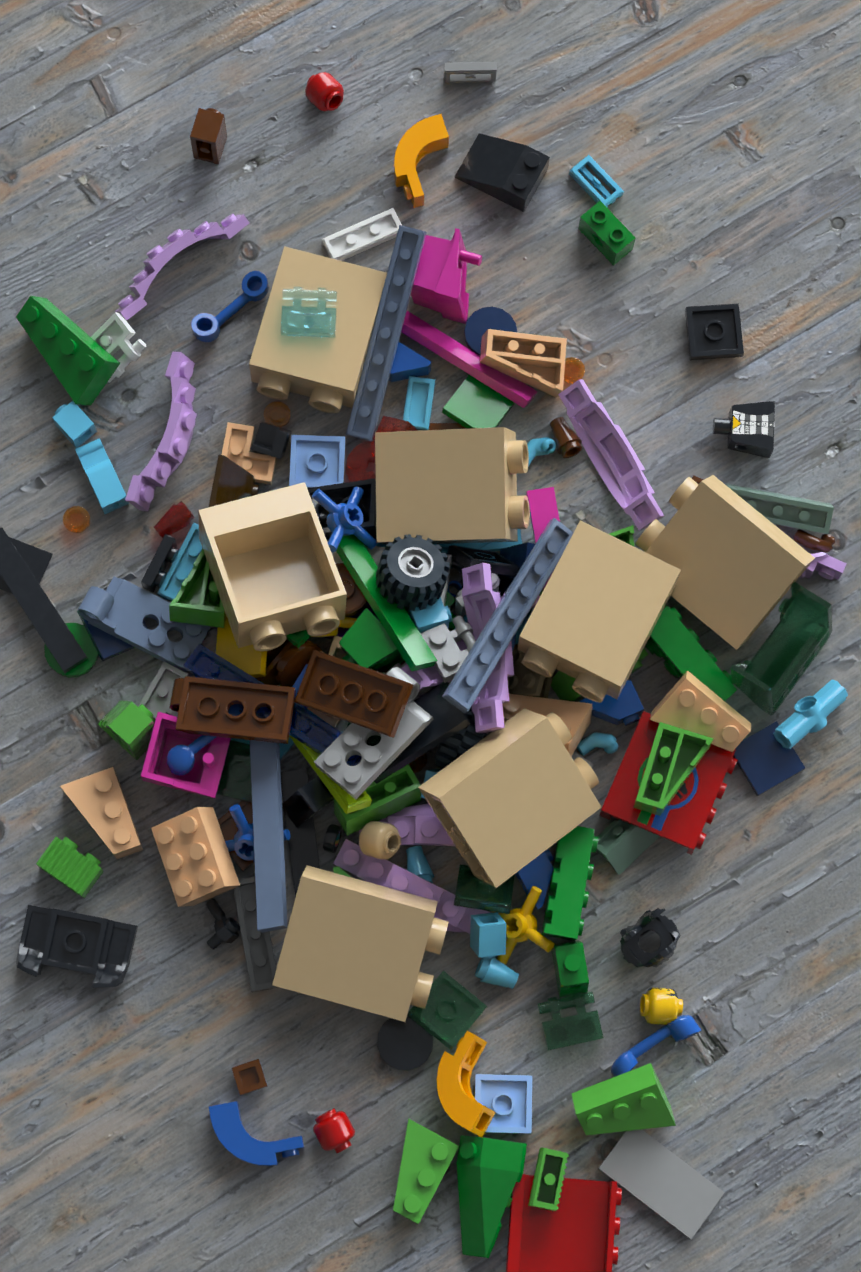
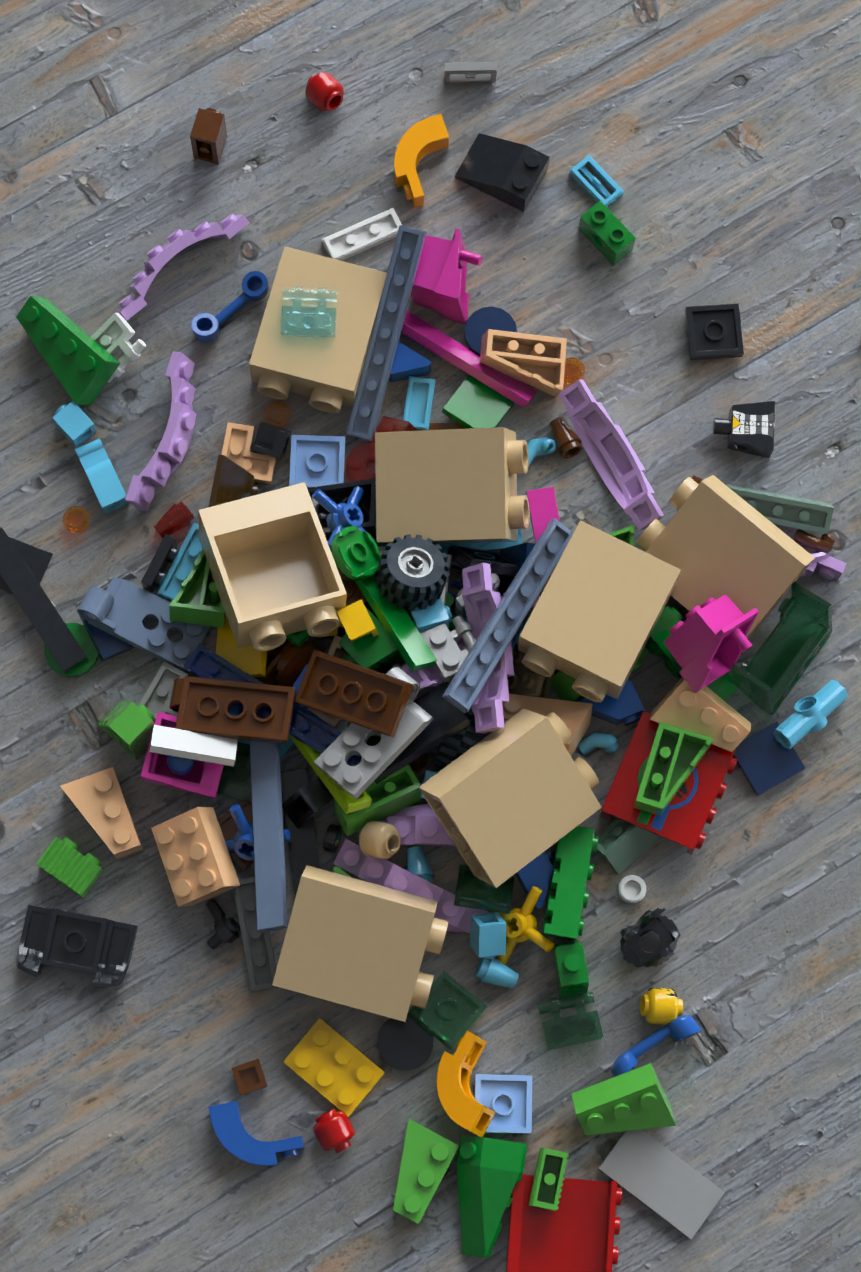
none -> white tile [150,725,238,766]
none -> yellow plate [283,1018,385,1118]
none -> green tile [331,526,380,581]
none -> yellow panel [336,599,378,641]
none -> white tile [618,875,646,904]
none -> dark pink piece [664,594,758,693]

